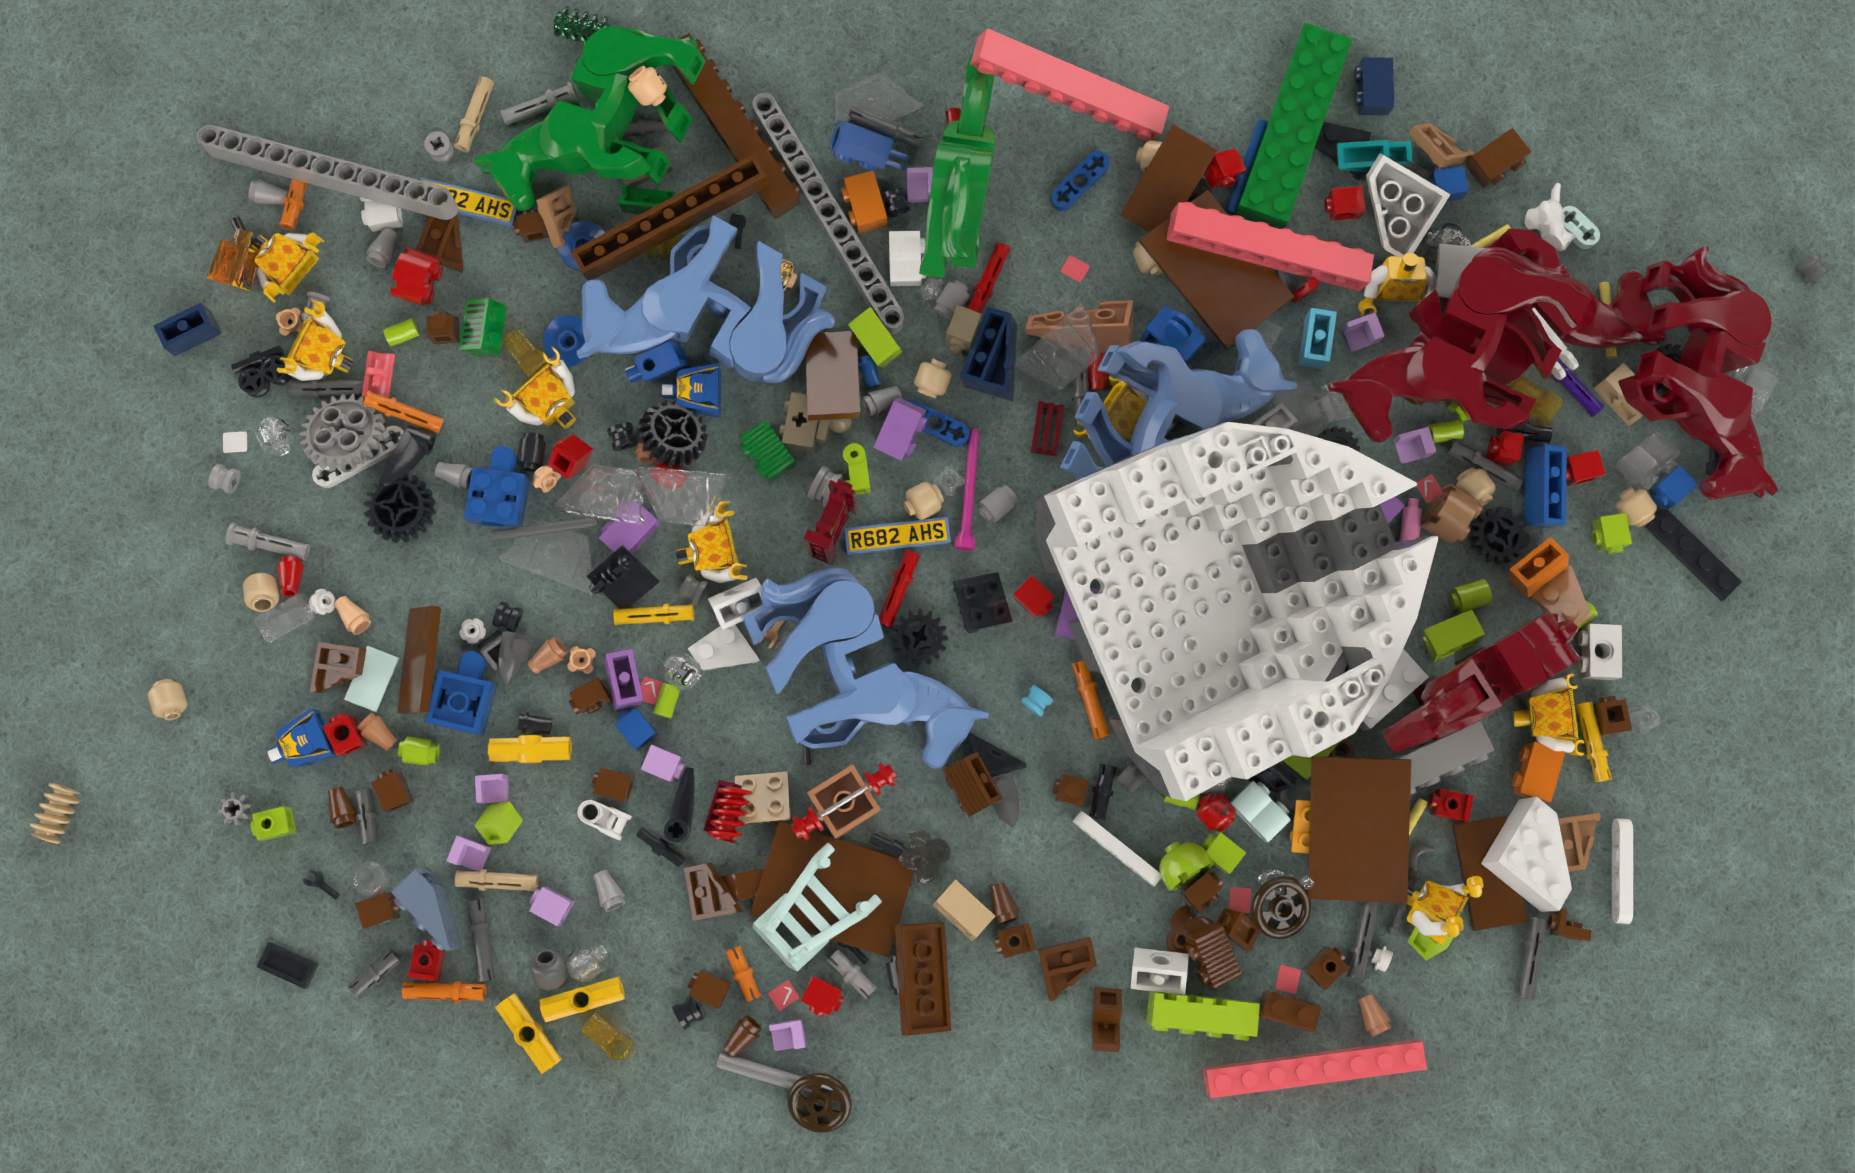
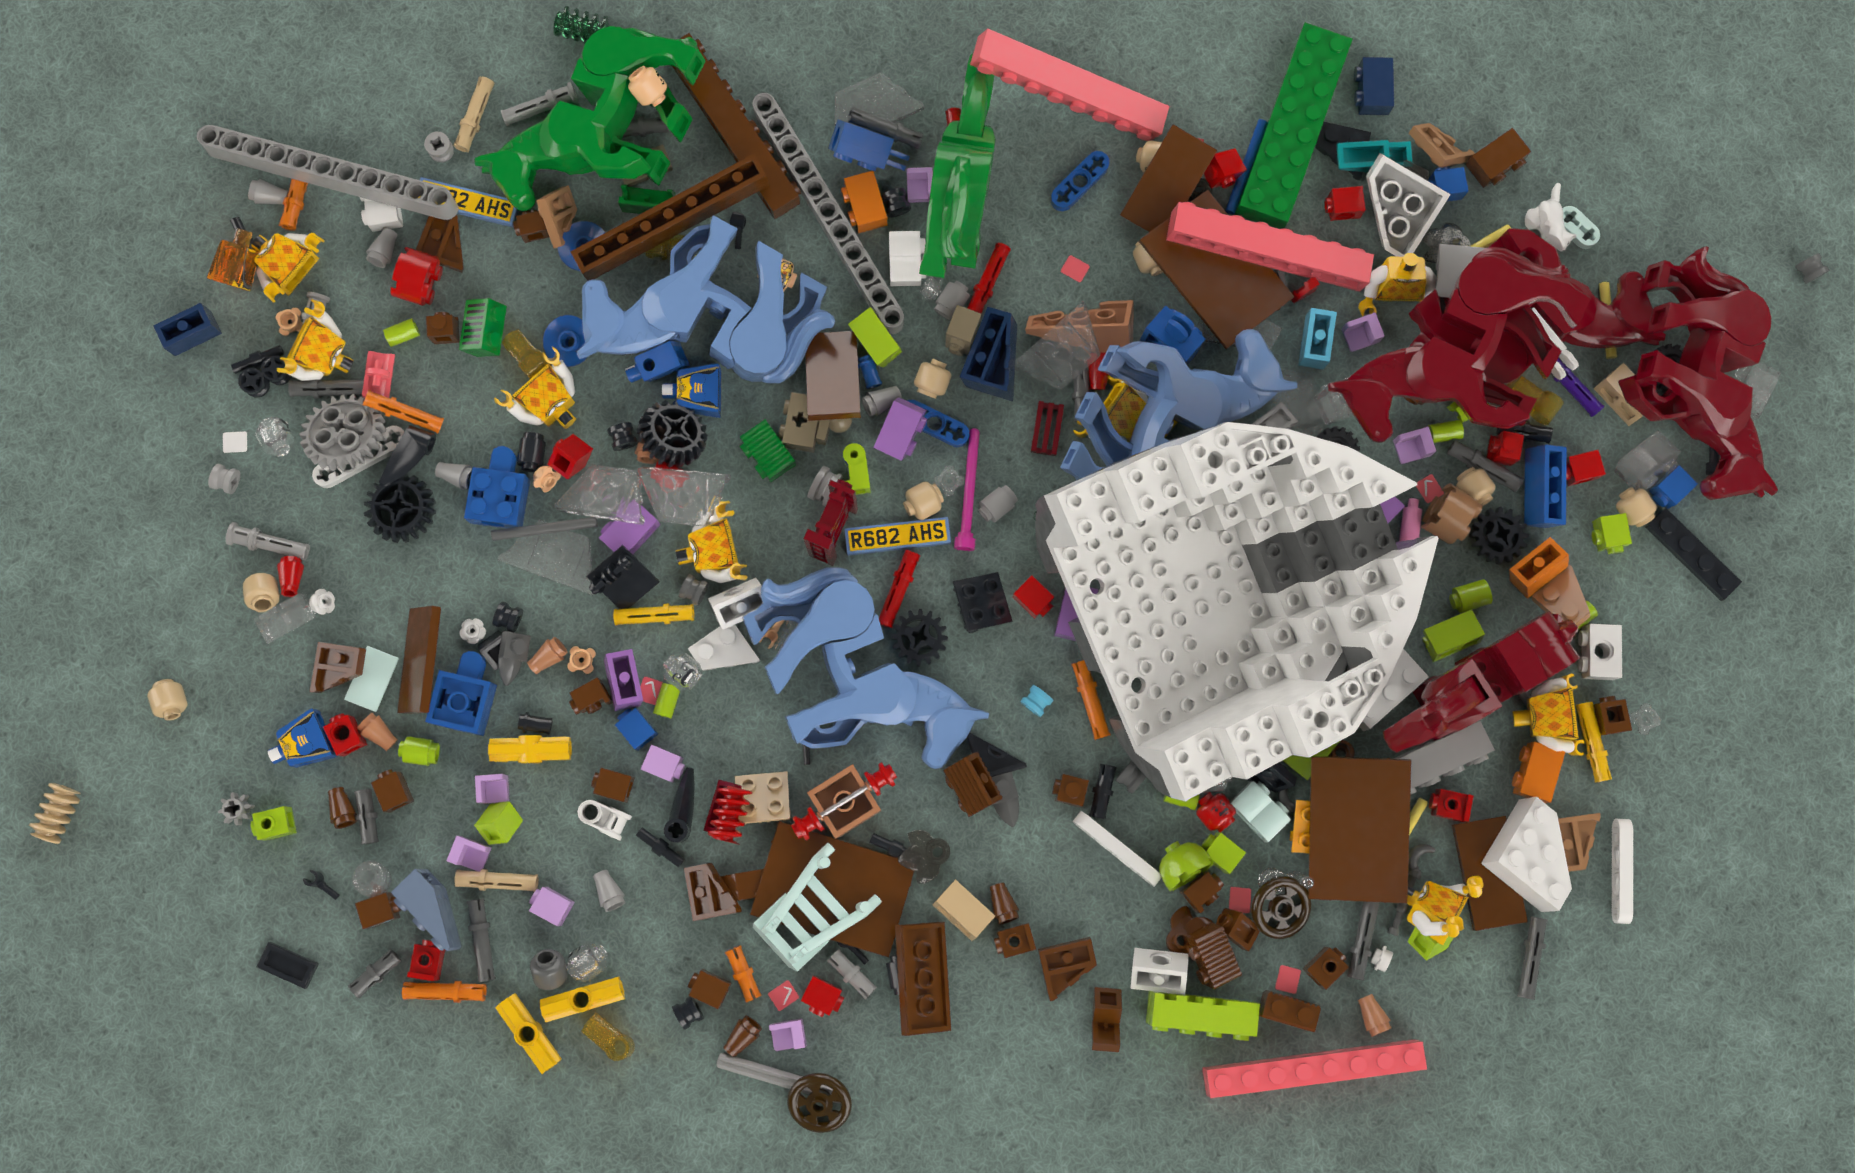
light nougat cone [334,596,371,635] -> none
reddish brown bracket [1548,908,1592,941] -> none

